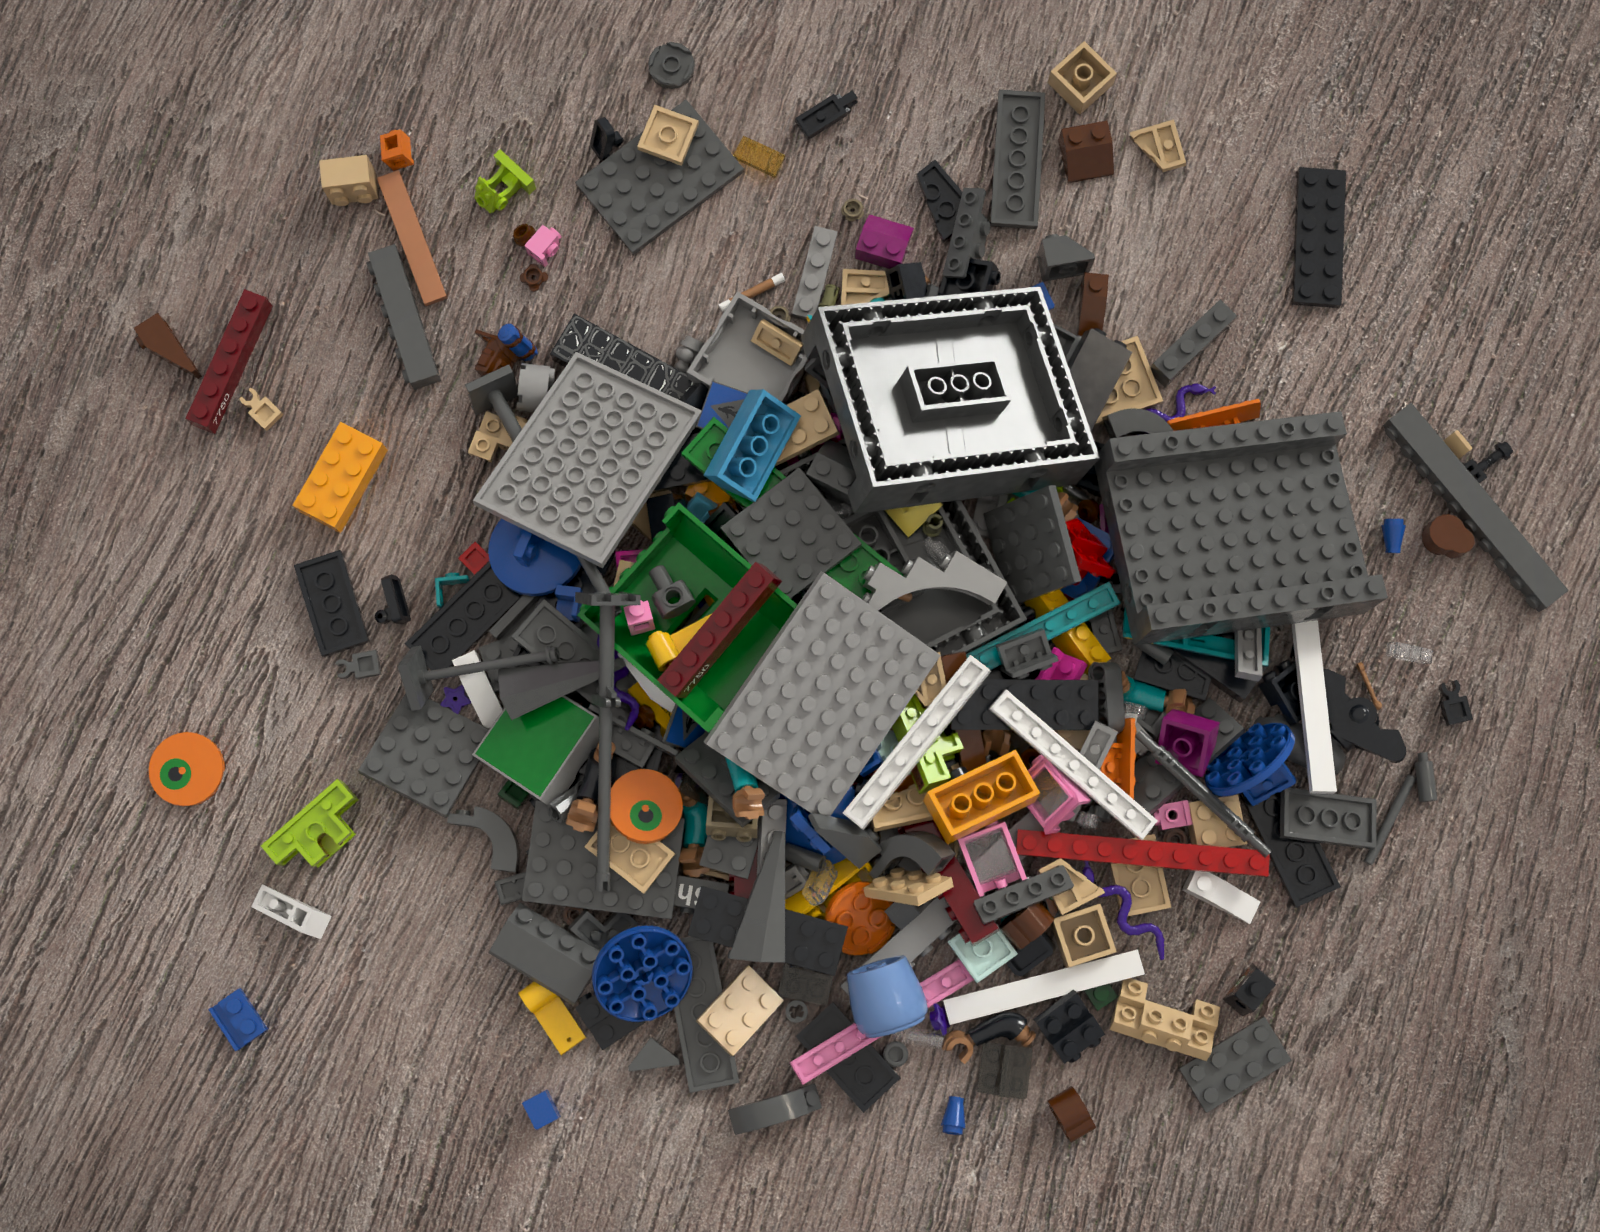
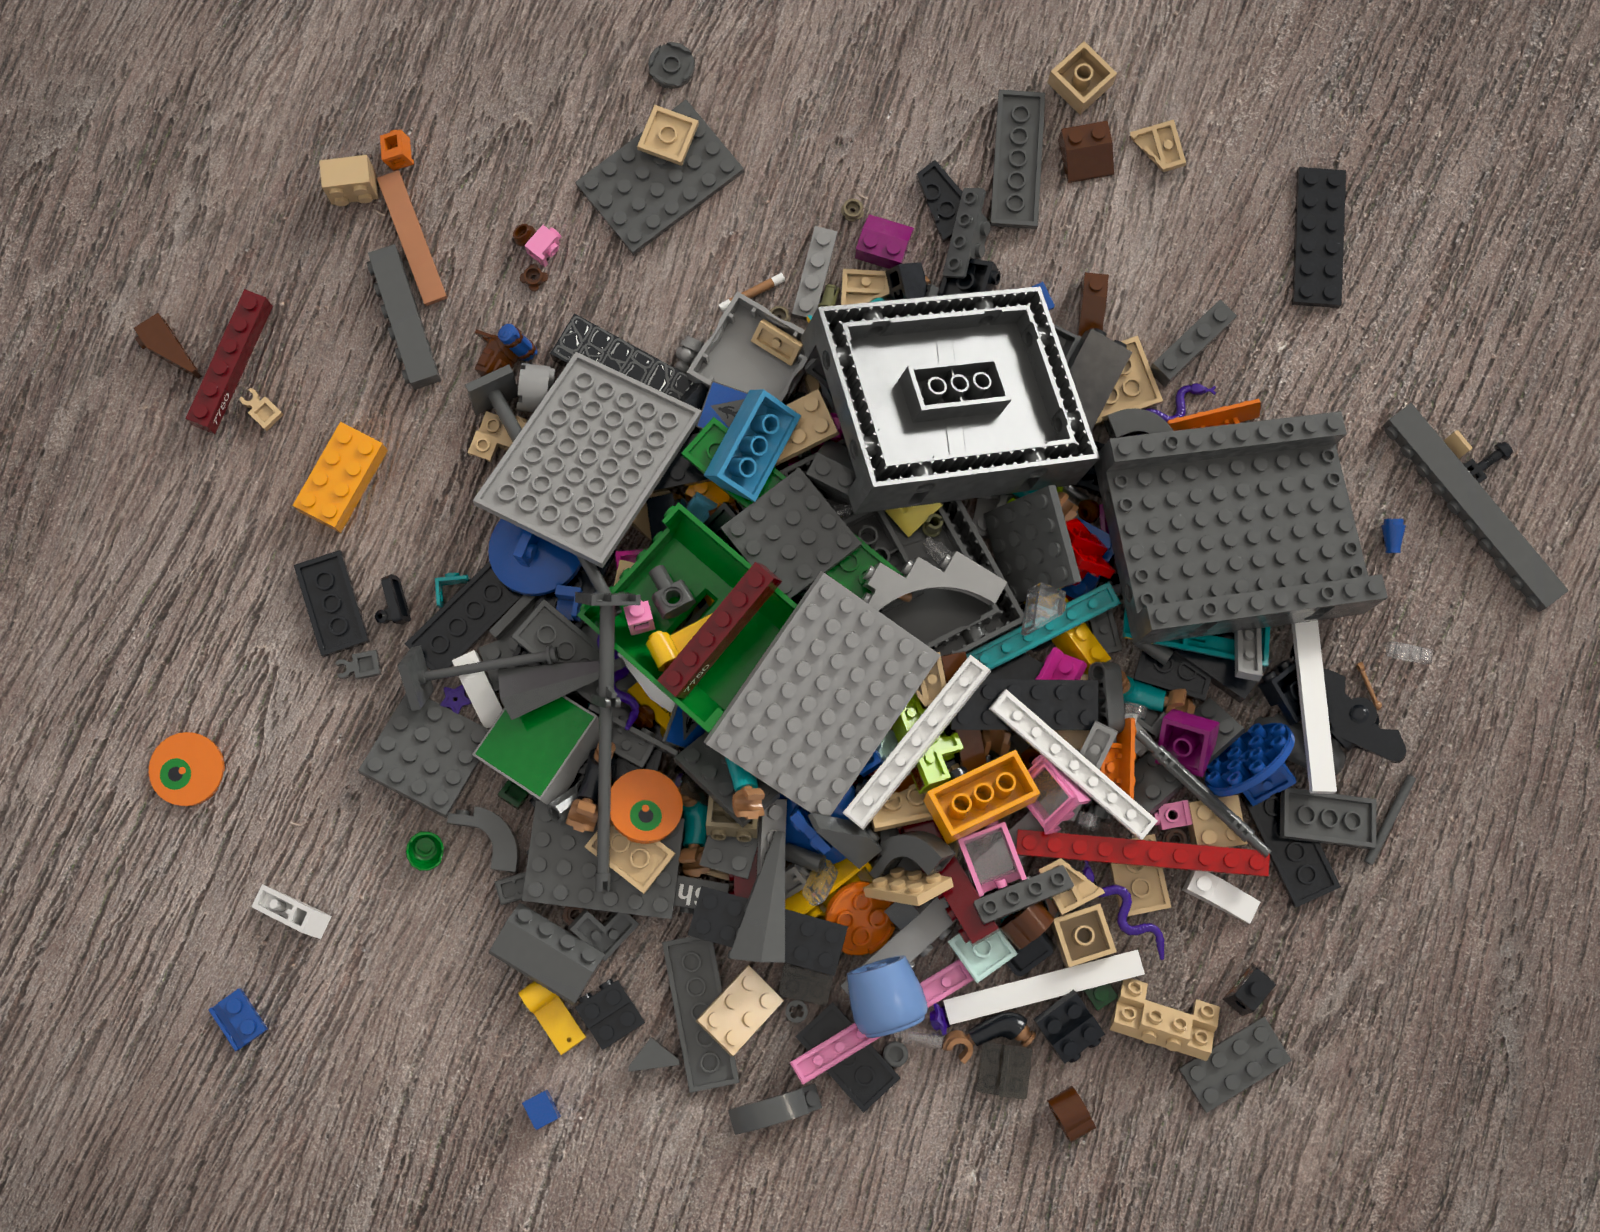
lime piece [261,779,359,868] -> none
red plate [458,541,489,575] -> none
lime tile [474,149,536,214] -> none
black piece [590,117,624,161] -> none
blue bracket [592,926,693,1022] -> none
clear yellow tile [733,136,786,178] -> none
black hinge [795,90,858,140] -> none
blue cone [941,1096,966,1135] -> none
dark grey bracket [996,628,1059,679] -> none
dark grey slope [1037,234,1095,282] -> none
dark grey cylinder [1414,752,1438,802] -> none
reddish brown piece [1422,514,1475,559] -> none
black plate [1439,680,1473,726] -> none
none -> green hair [406,831,444,871]
none -> clear slope [1021,582,1066,636]

